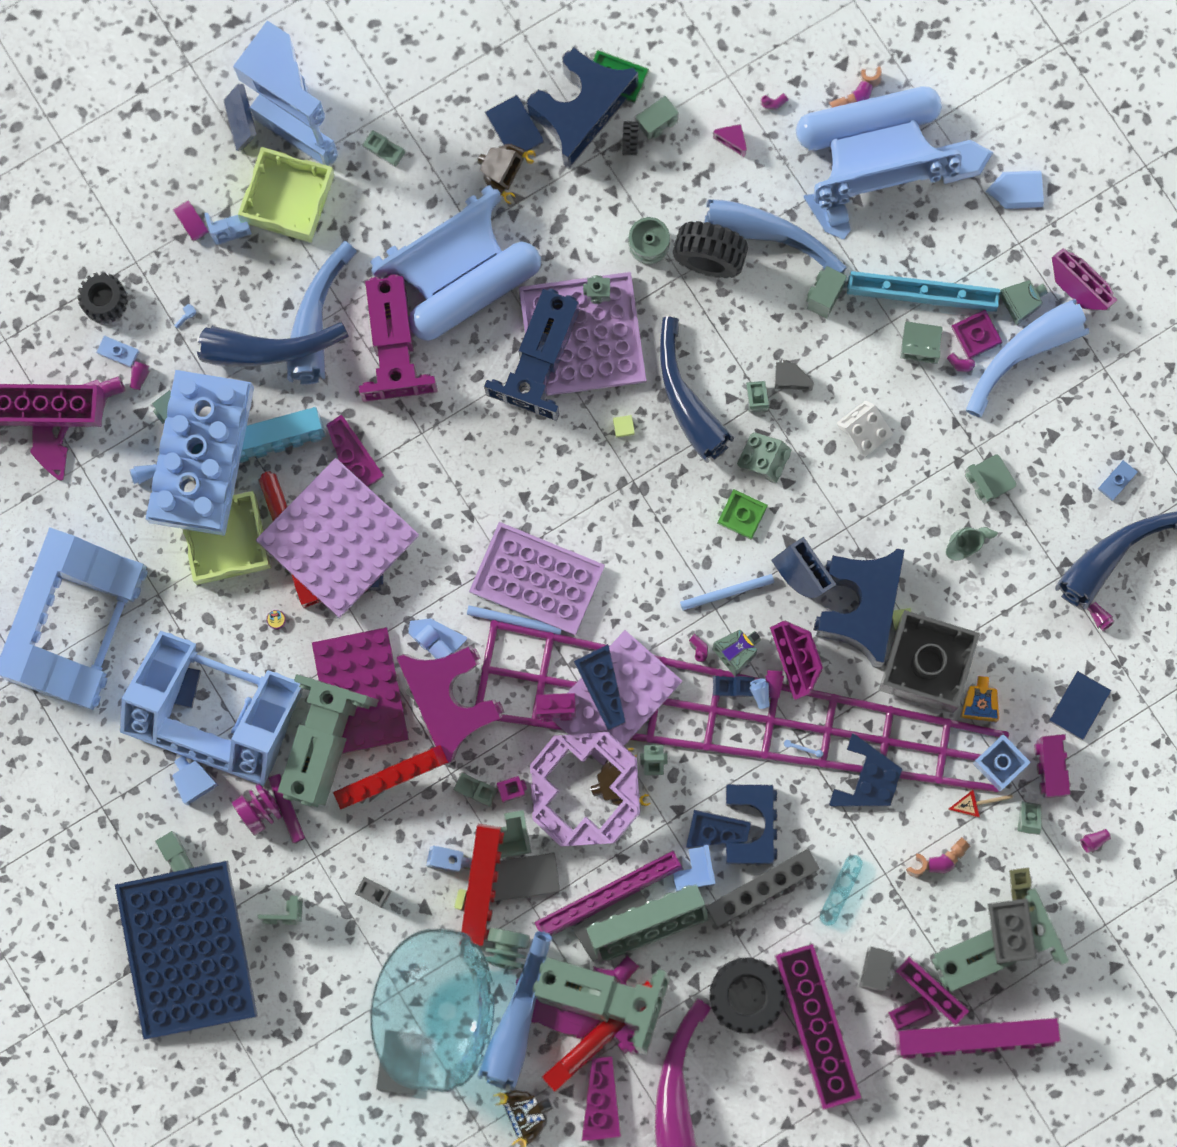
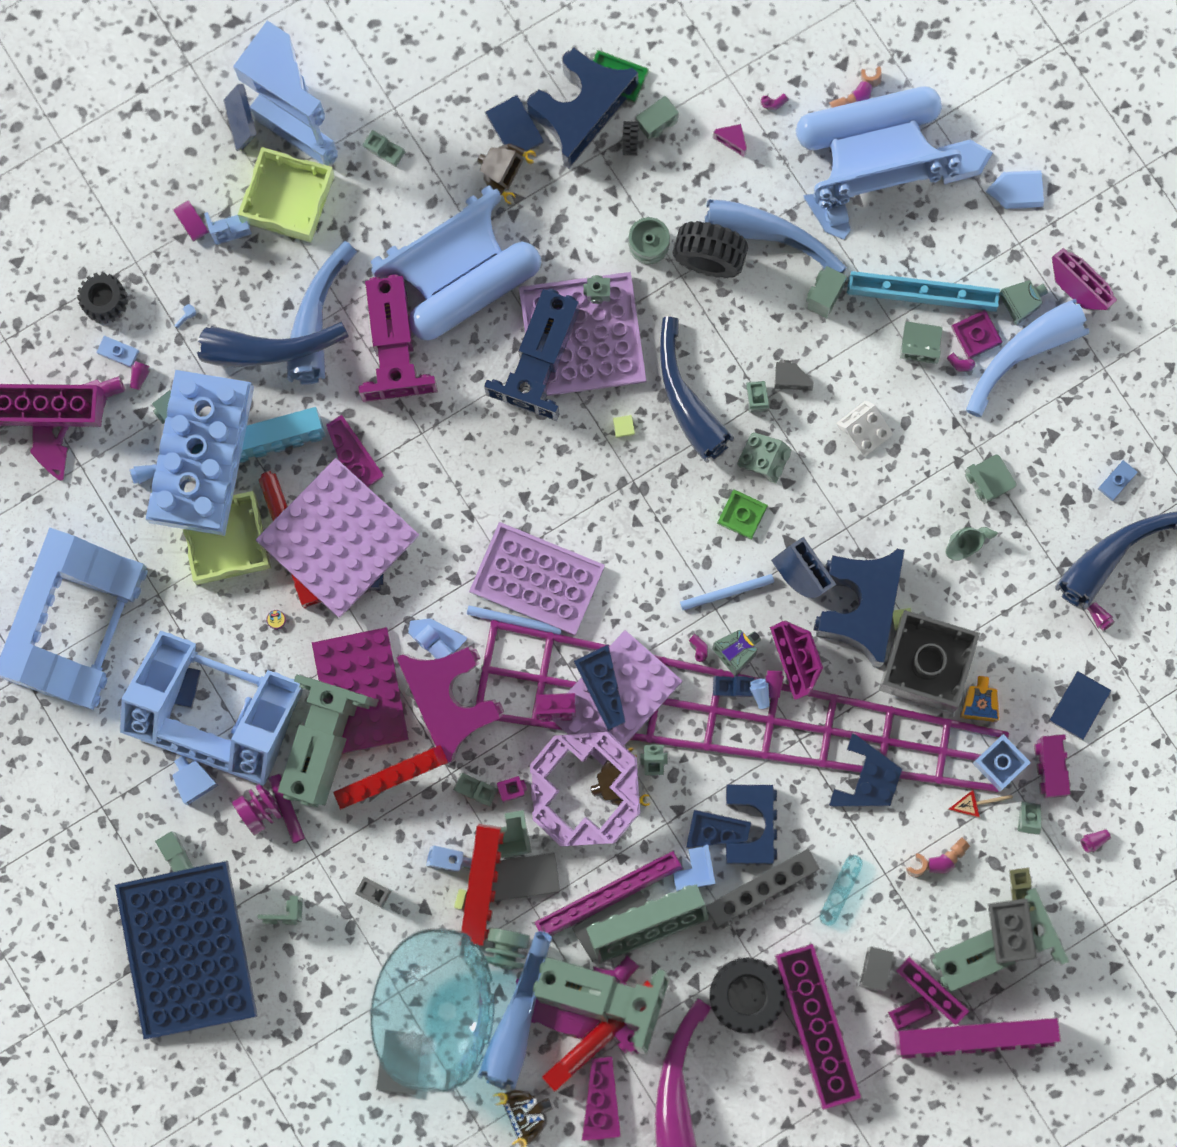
light blue hinge [784,740,823,758] -> none

